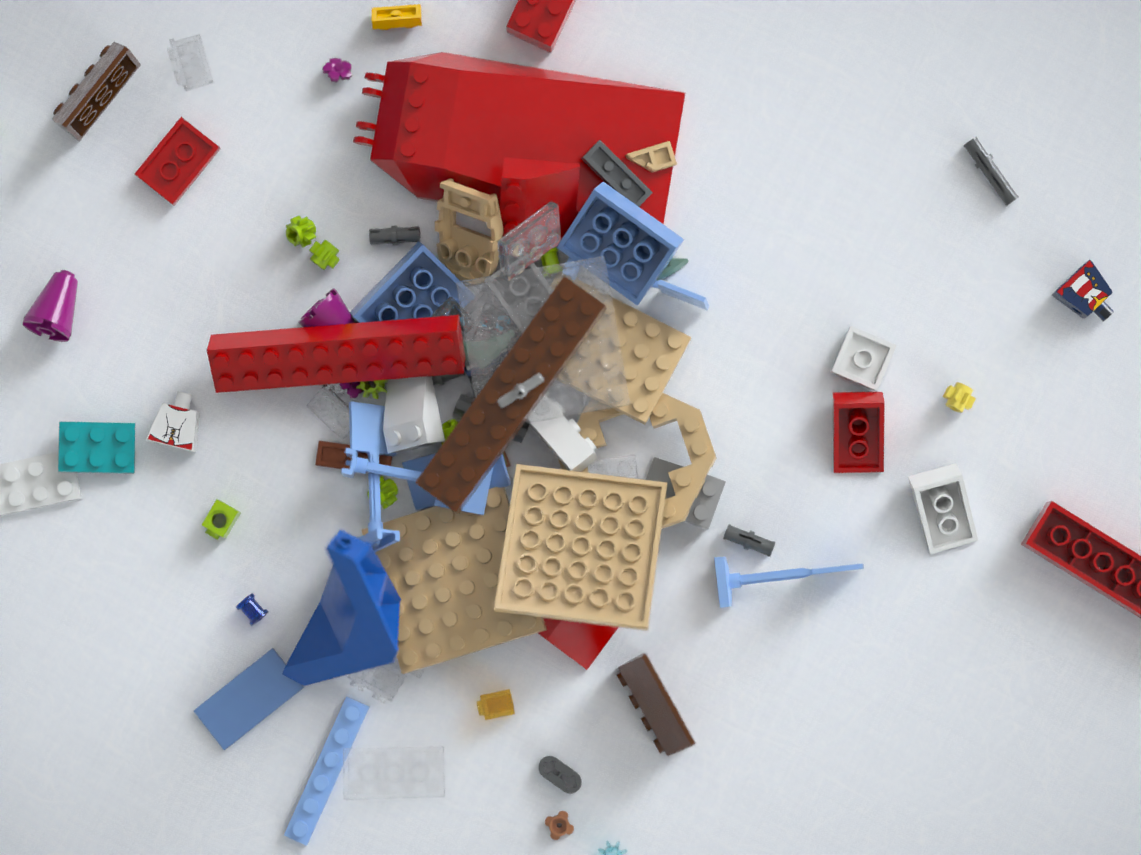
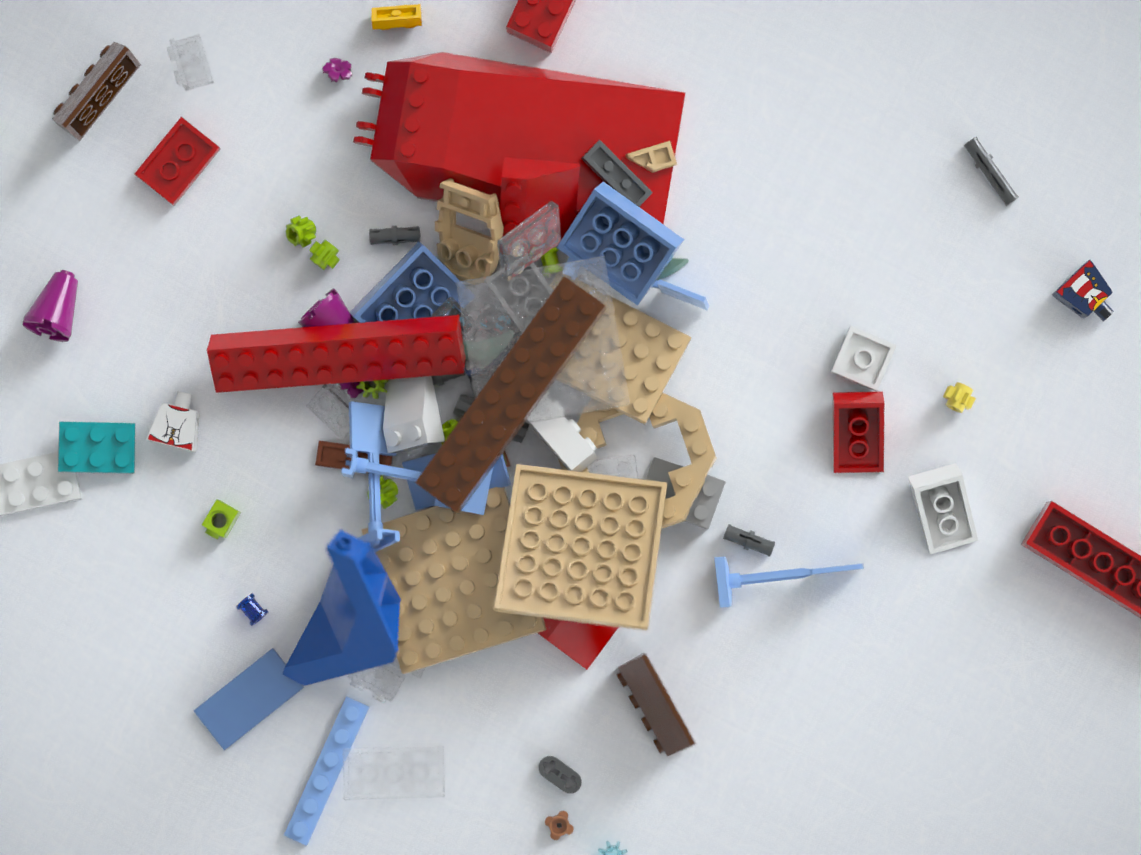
clear yellow brick [476,689,515,720] -> none
light grey piece [497,373,544,408] -> none

